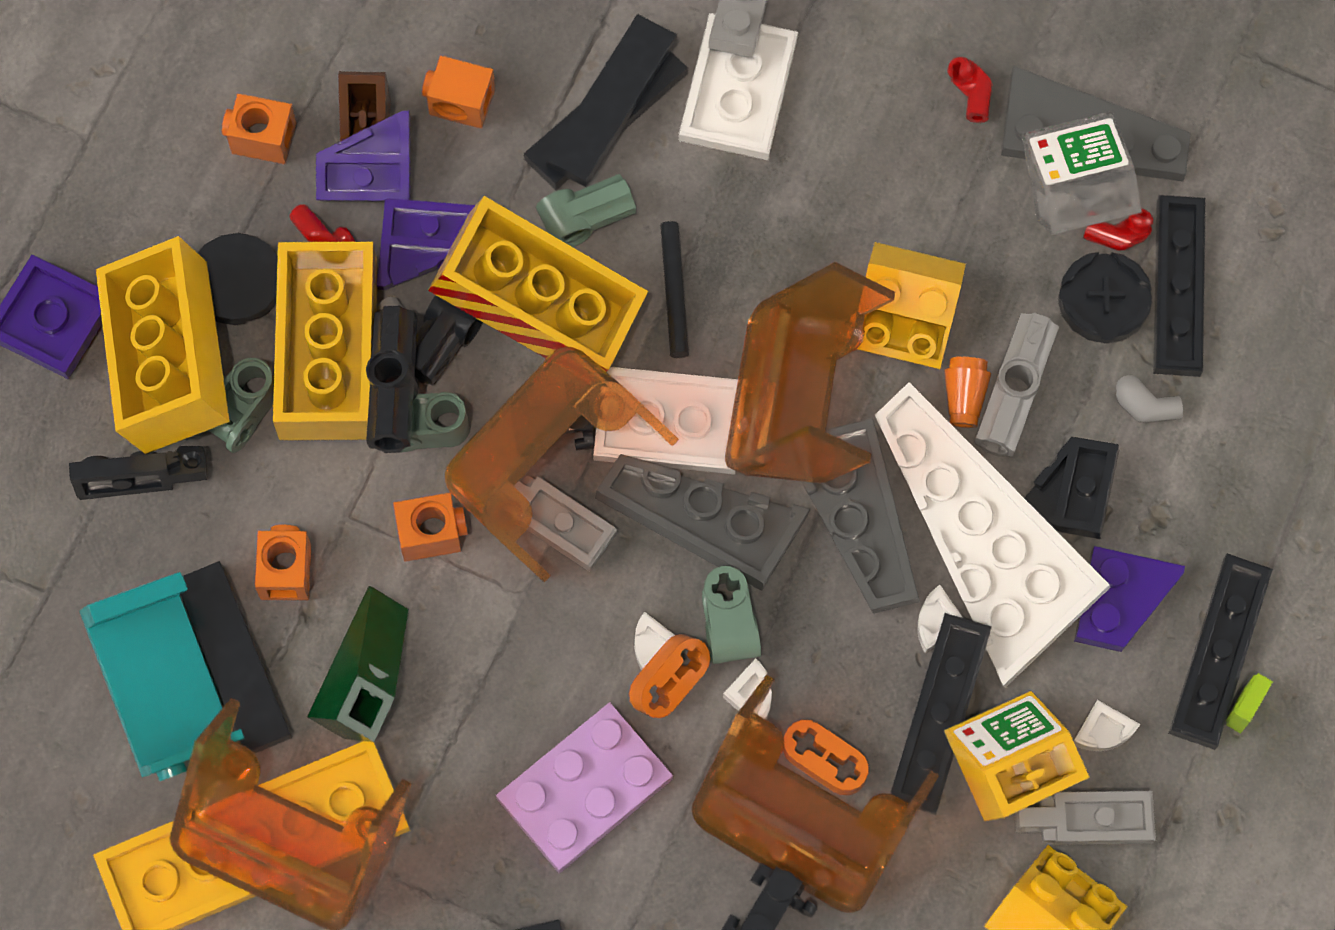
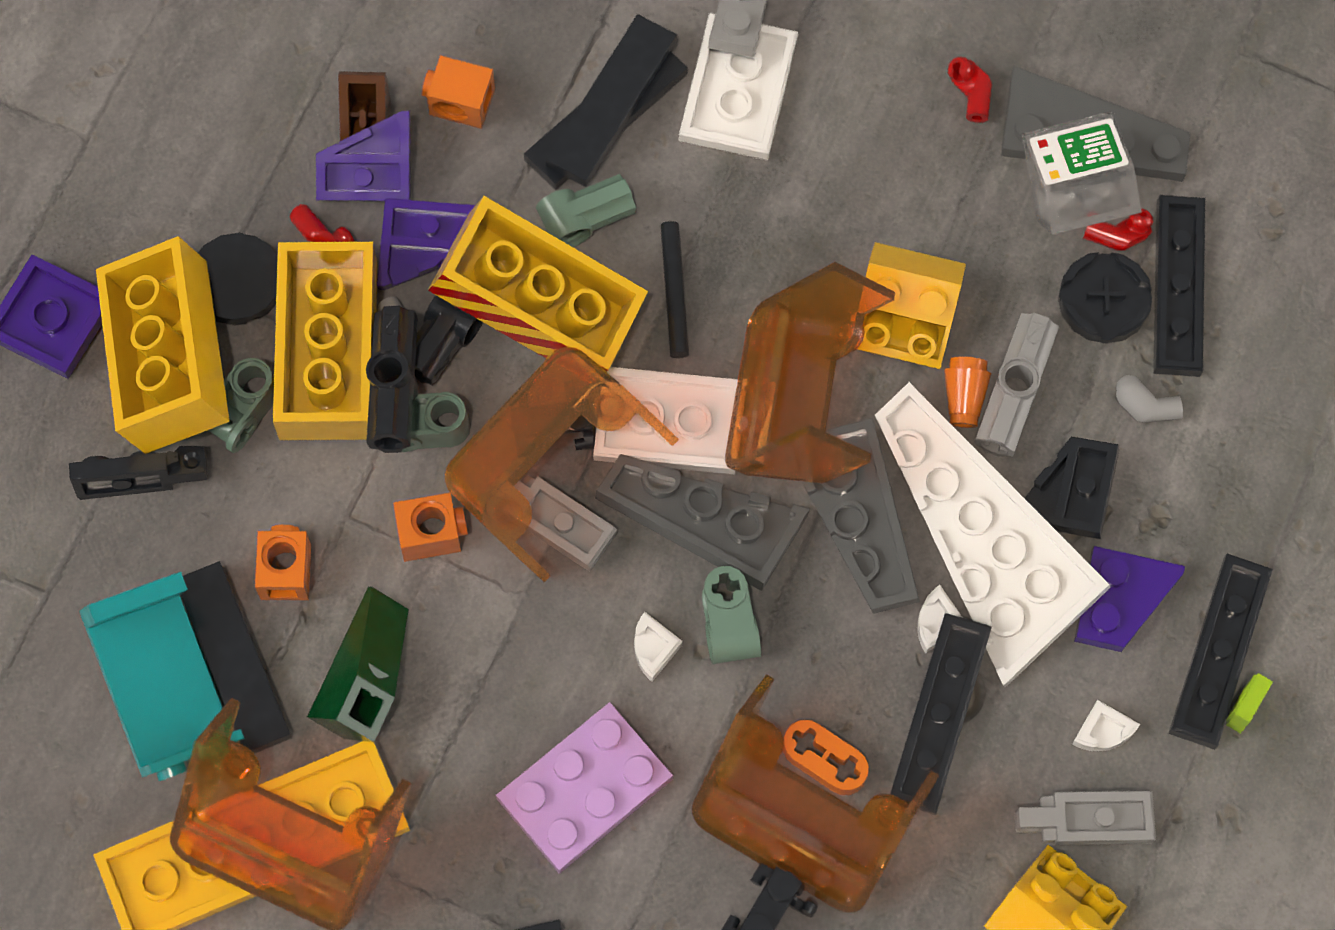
orange brick [222,93,296,164] -> none
orange beam [629,634,710,718] -> none
white tile [723,659,772,729] -> none
yellow slope [944,691,1089,821] -> none

